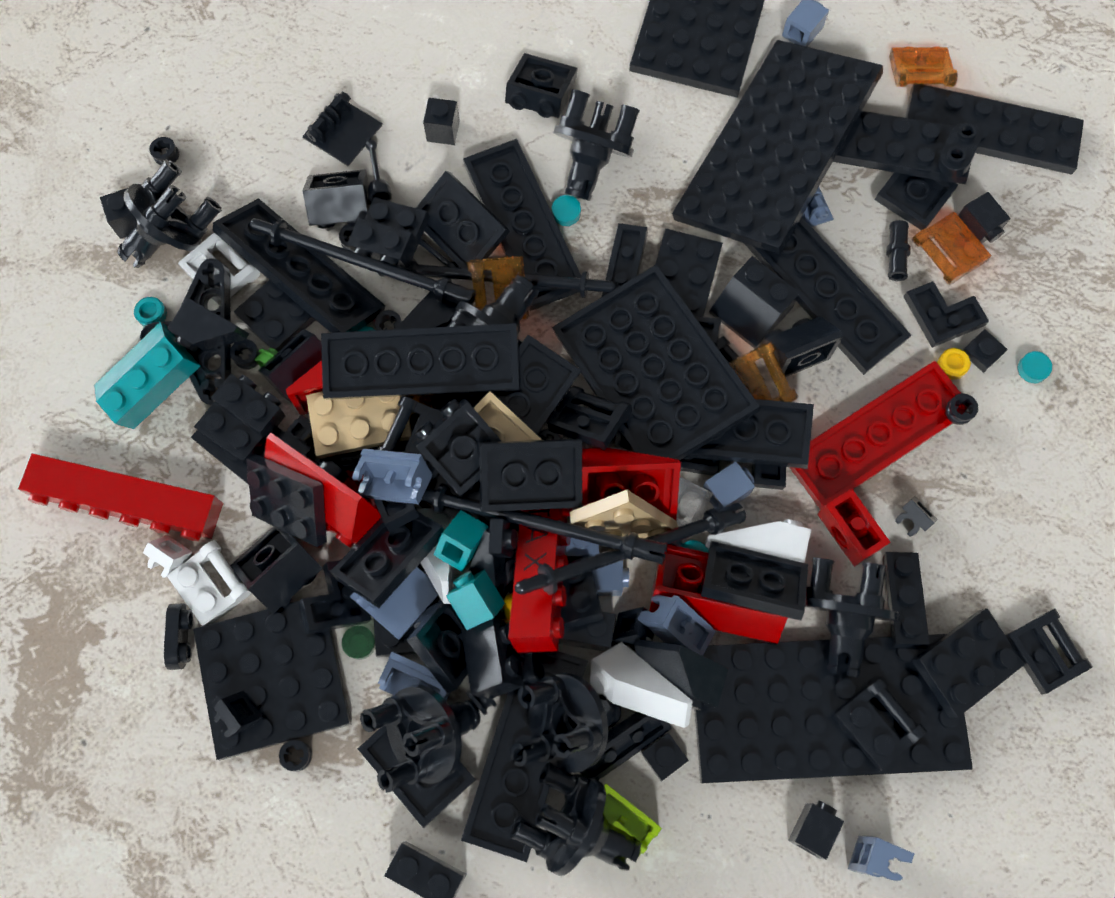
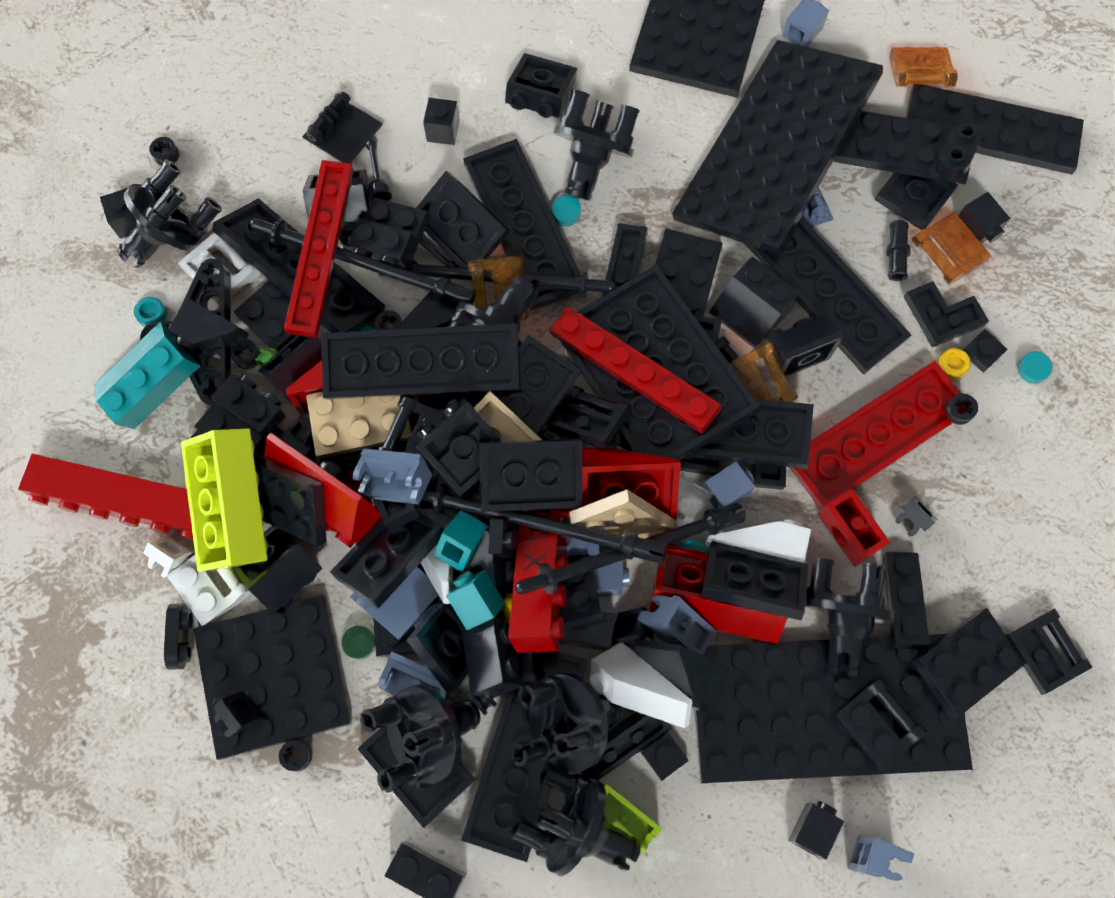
black plate [298,560,372,634] -> none
none -> neon yellow brick [181,429,268,572]
none -> red plate [284,160,354,338]
none -> red plate [549,306,721,434]

